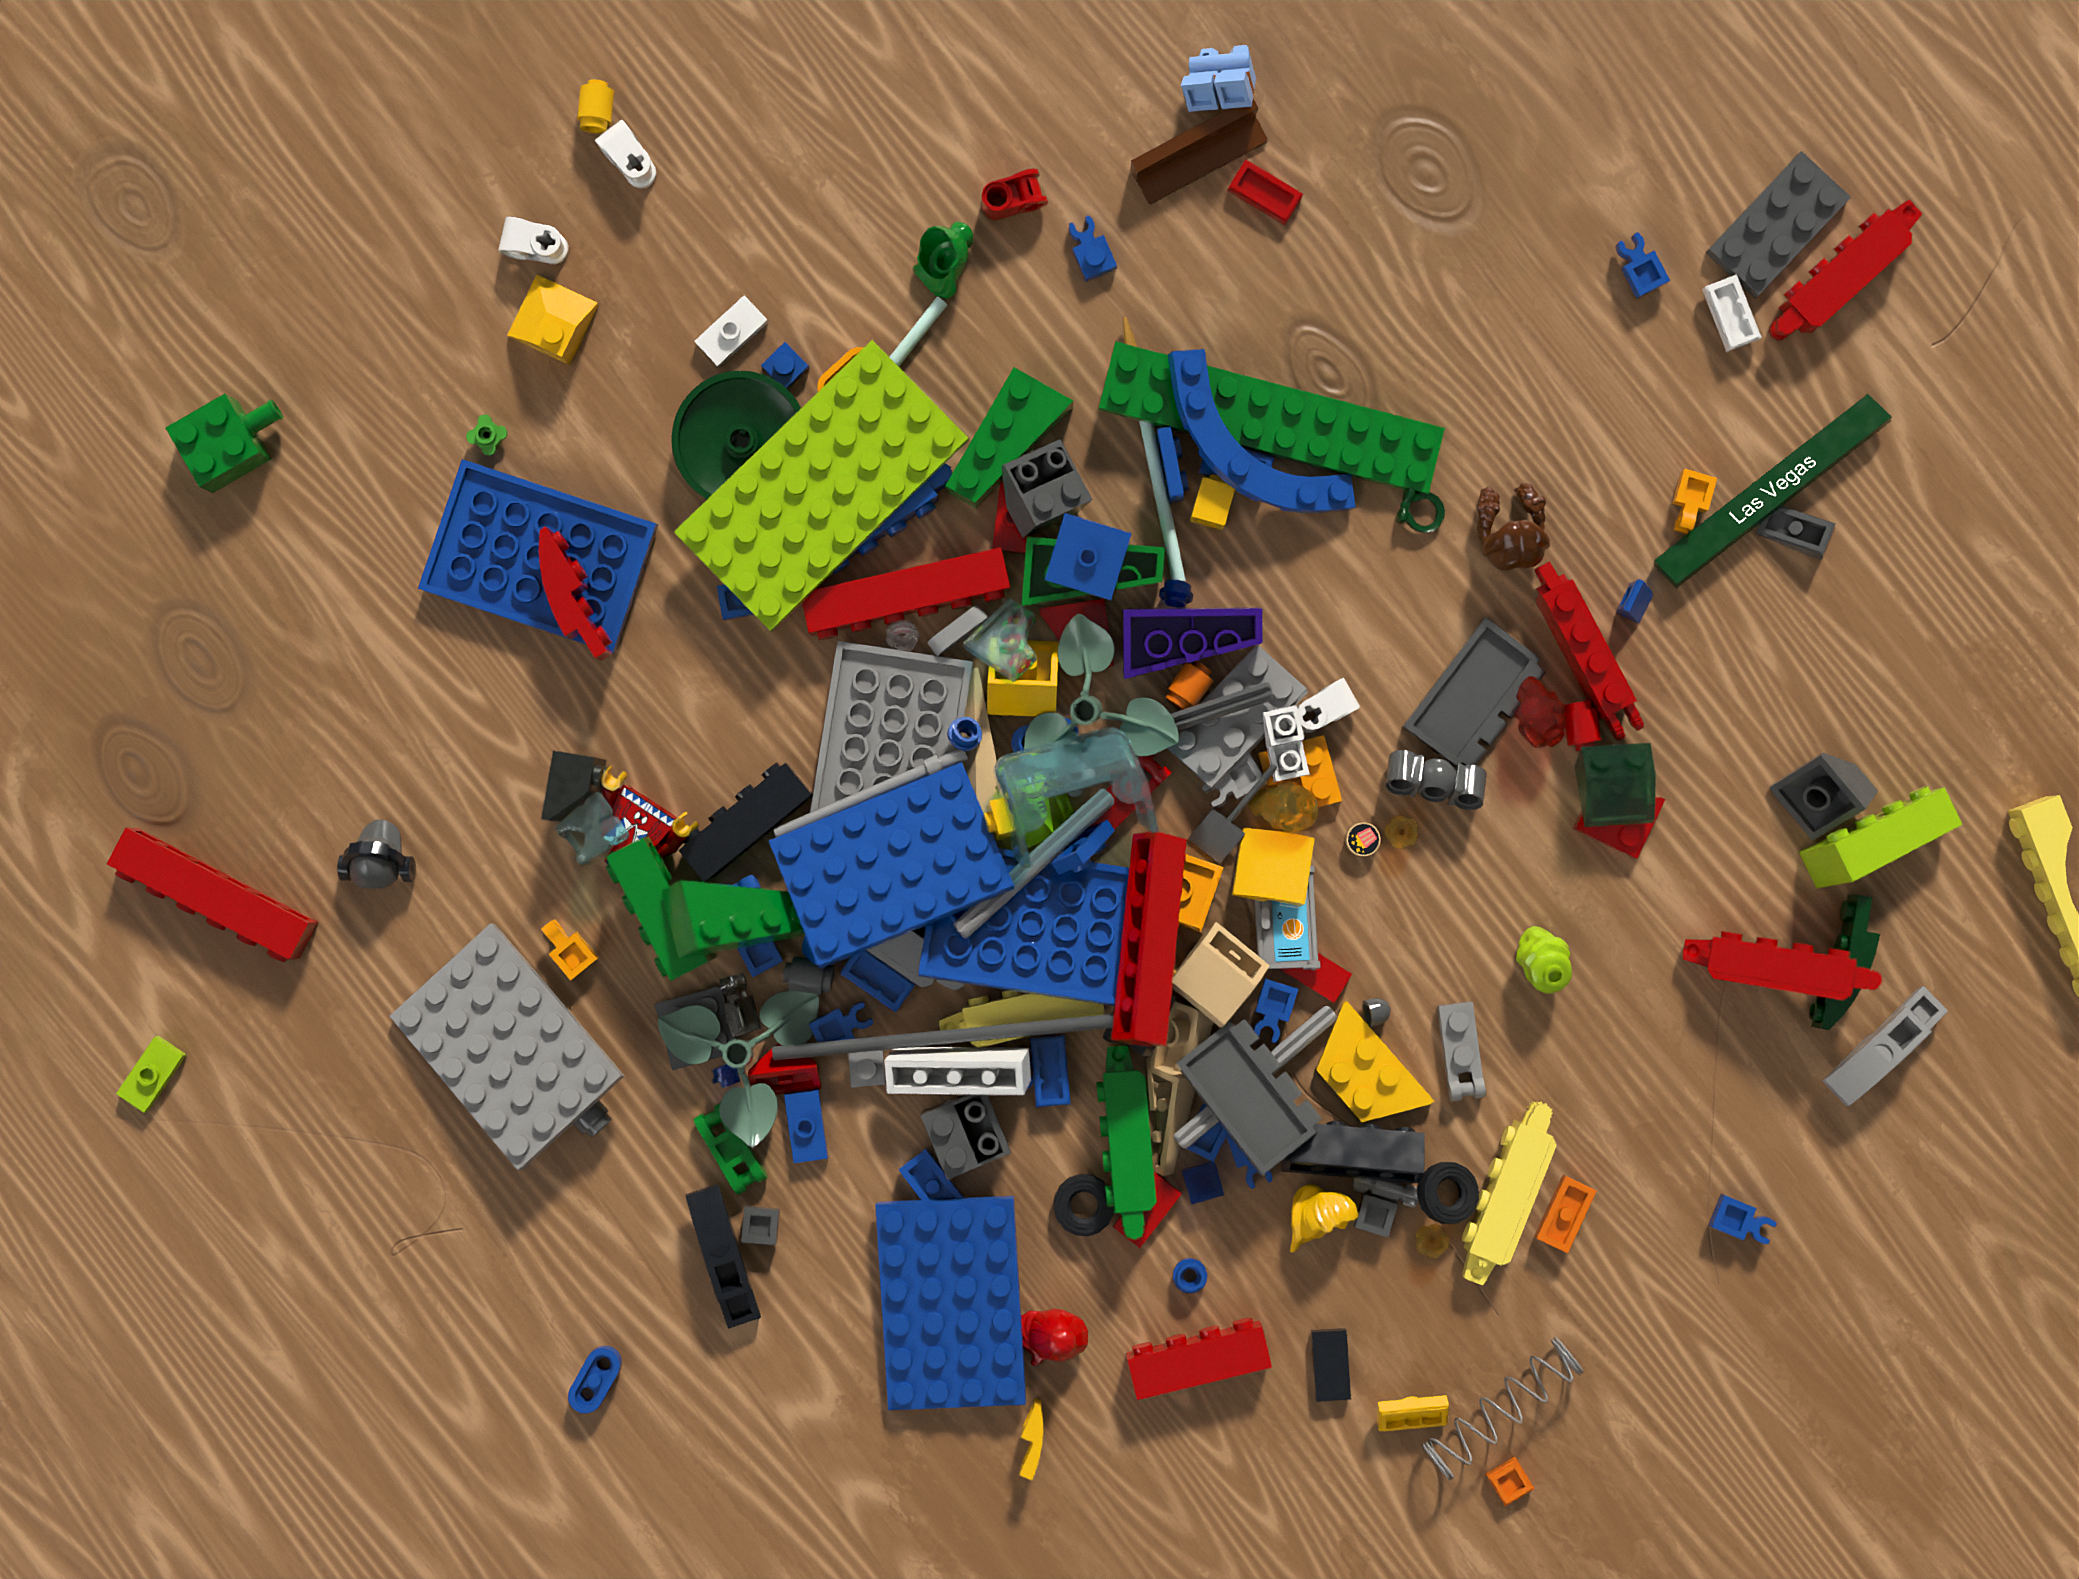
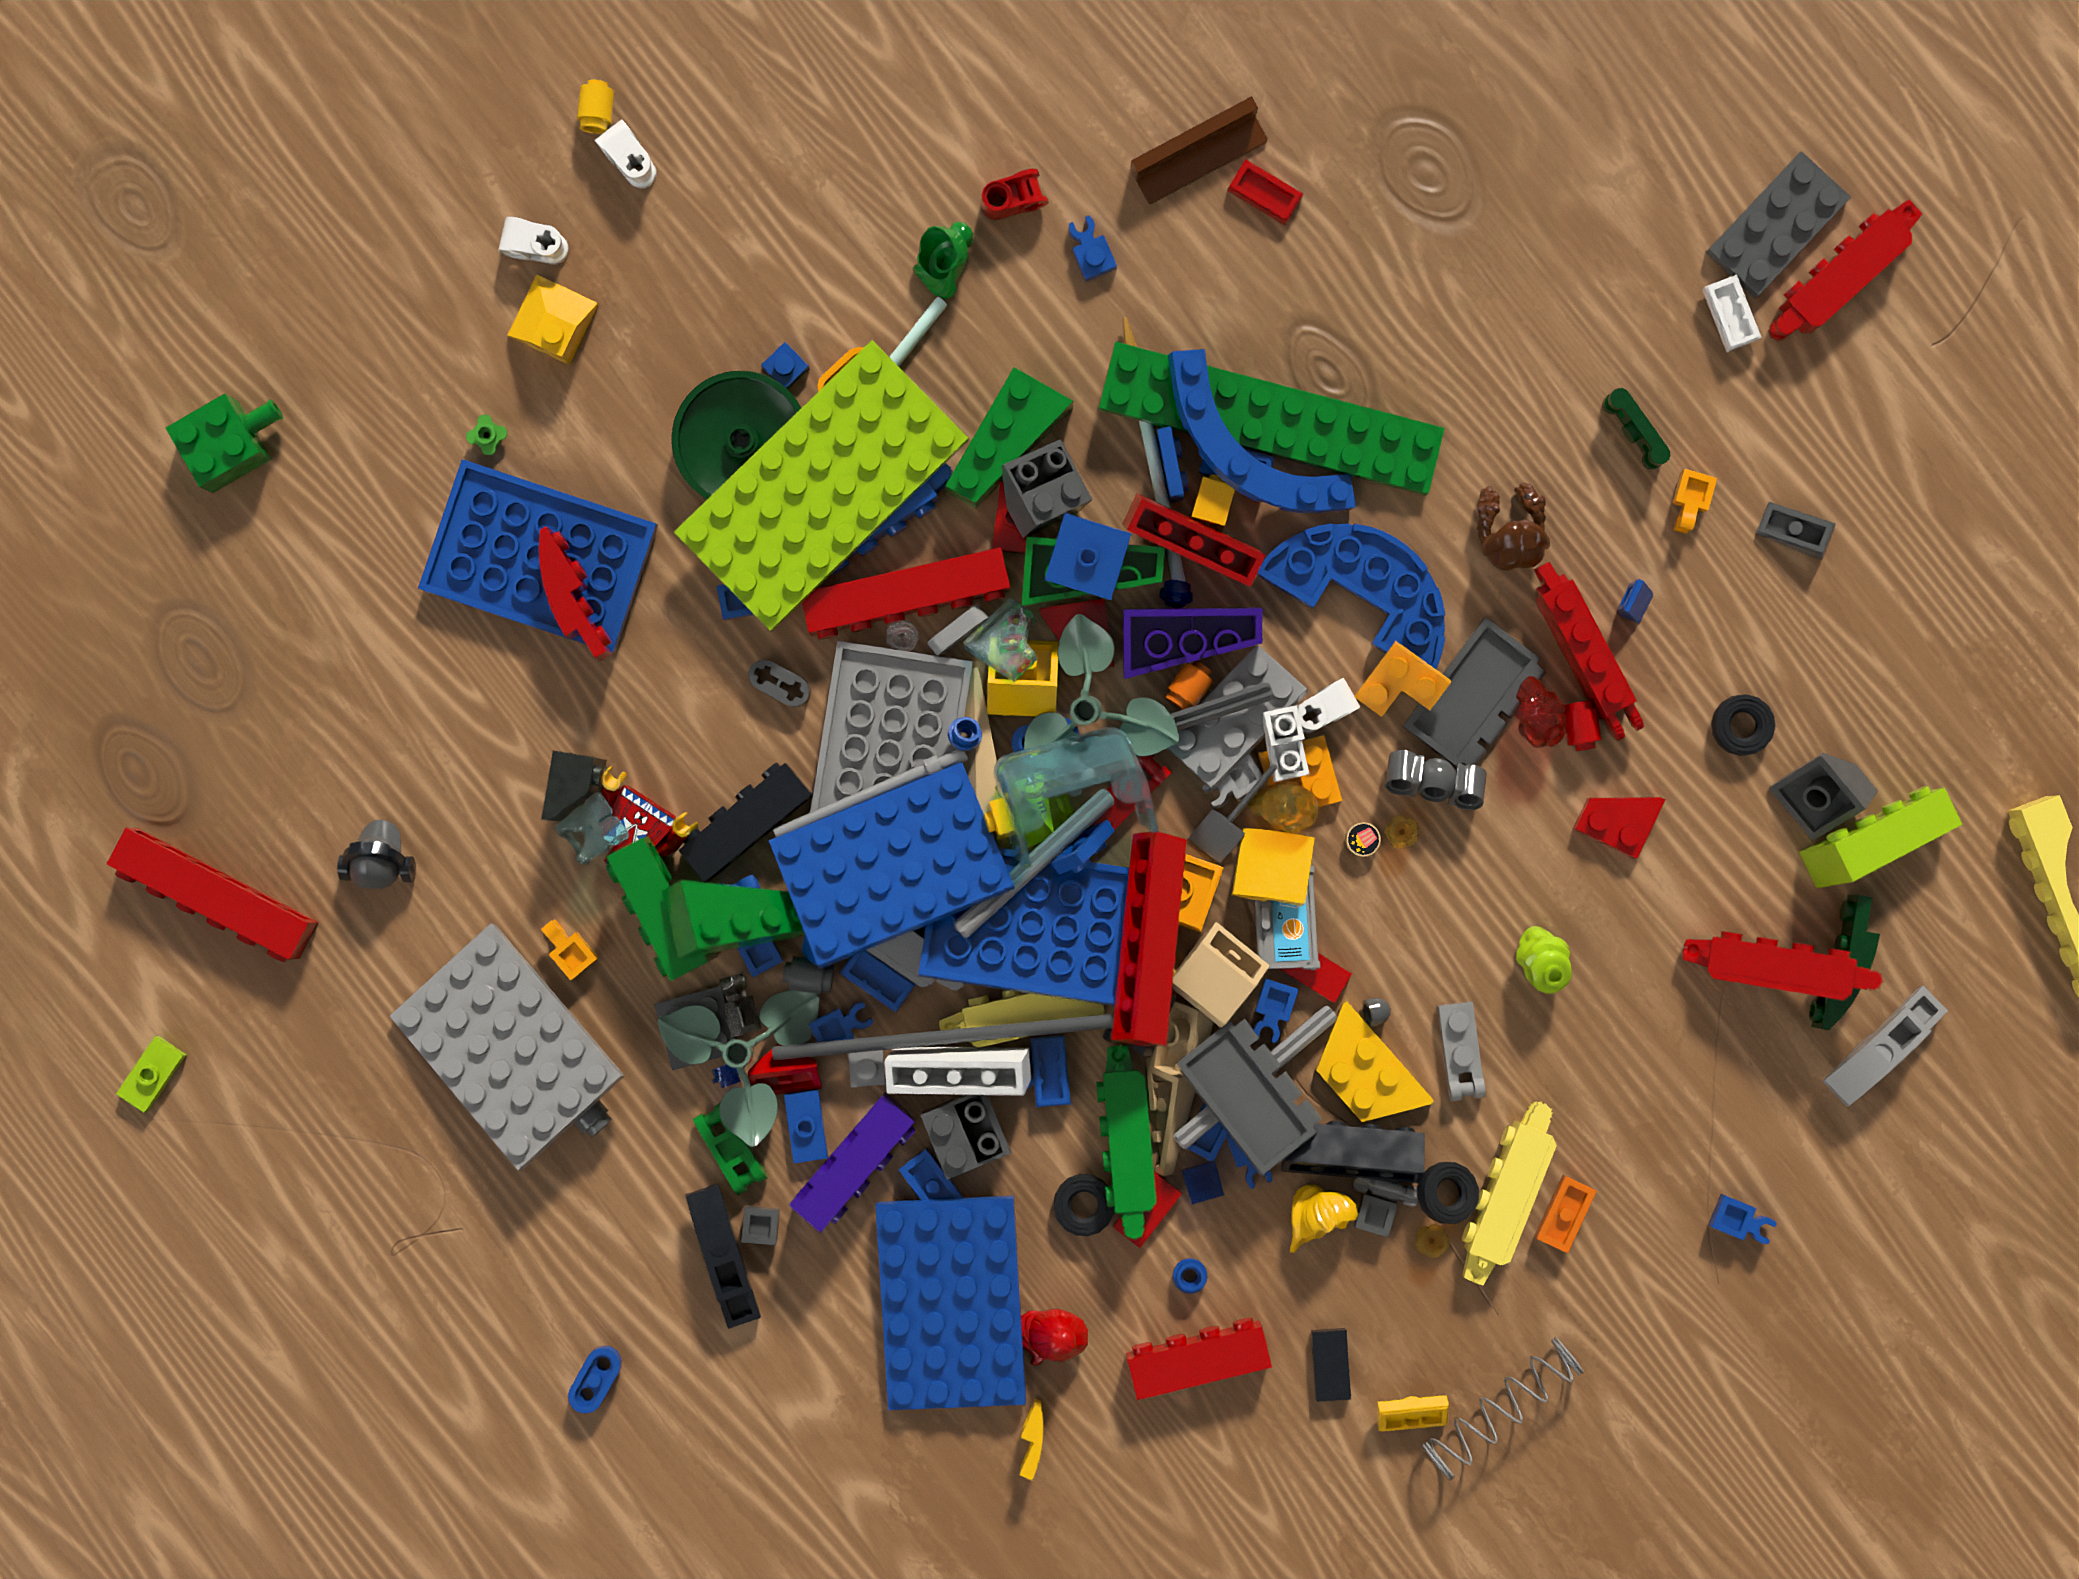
white plate [695,295,769,368] -> none
light blue hips [1181,45,1256,112] -> none
dark green piece [1395,488,1445,533] -> none
orange tile [1486,1456,1534,1507] -> none
clear green slope [1574,743,1656,827] -> none
blue plate [1615,232,1670,299] -> none
dark green tile [1654,394,1892,589] -> none
none -> dark grey beam [749,660,811,708]
none -> dark purple wedge [789,1092,916,1233]
none -> red brick [1122,493,1265,587]
none -> blue plate [1257,523,1445,669]
none -> light orange plate [1355,641,1452,717]
none -> dark green plate [1602,388,1671,470]
none -> black tyre [1711,694,1776,756]

